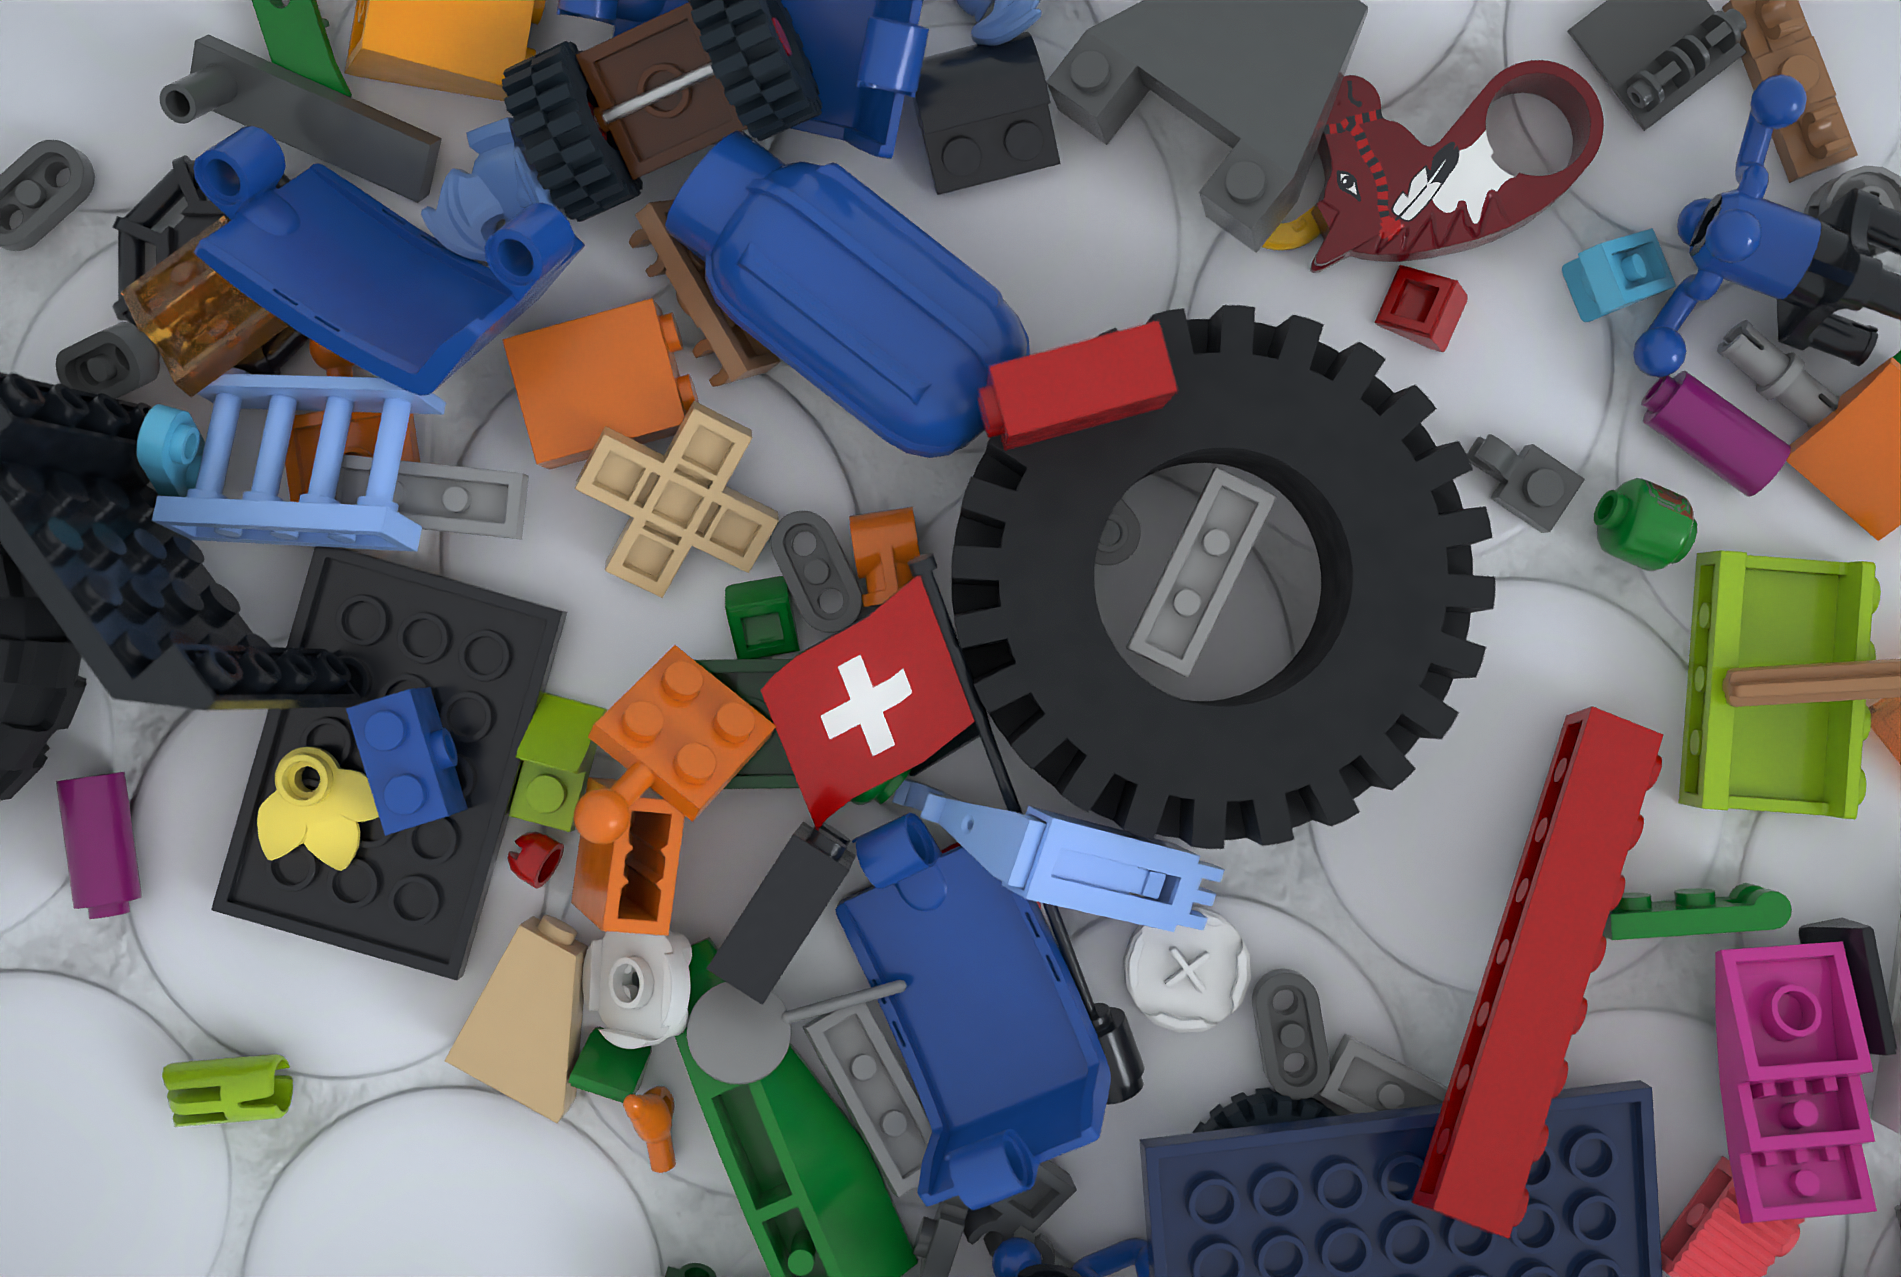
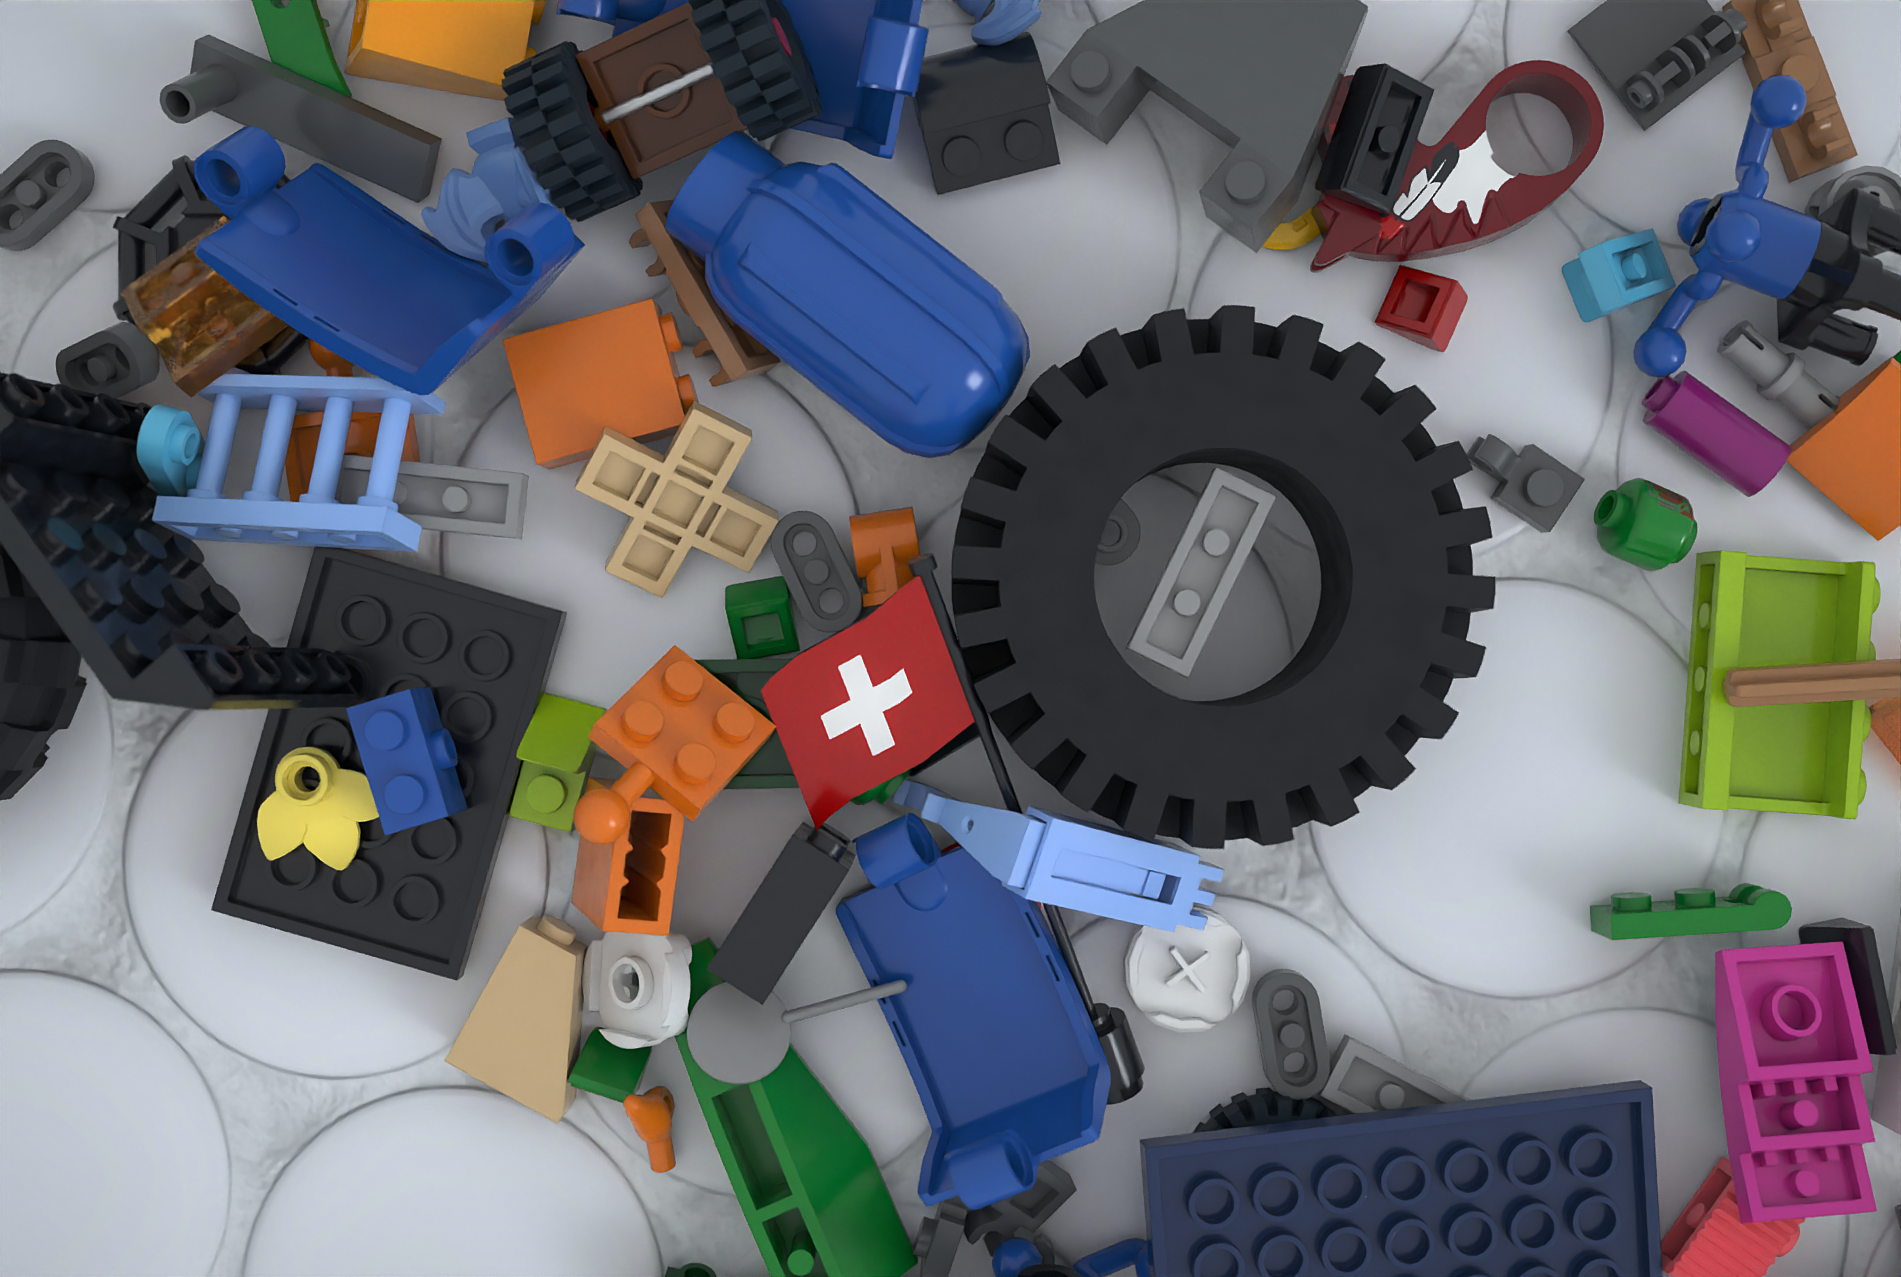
magenta brick [56,772,142,919] -> none
lime arm [162,1054,293,1127] -> none
red hinge [507,832,564,889] -> none
light grey plate [802,1003,932,1197] -> none
red brick [977,320,1178,451] -> none
red brick [1411,706,1663,1239] -> none
none -> black slope [1315,63,1434,214]

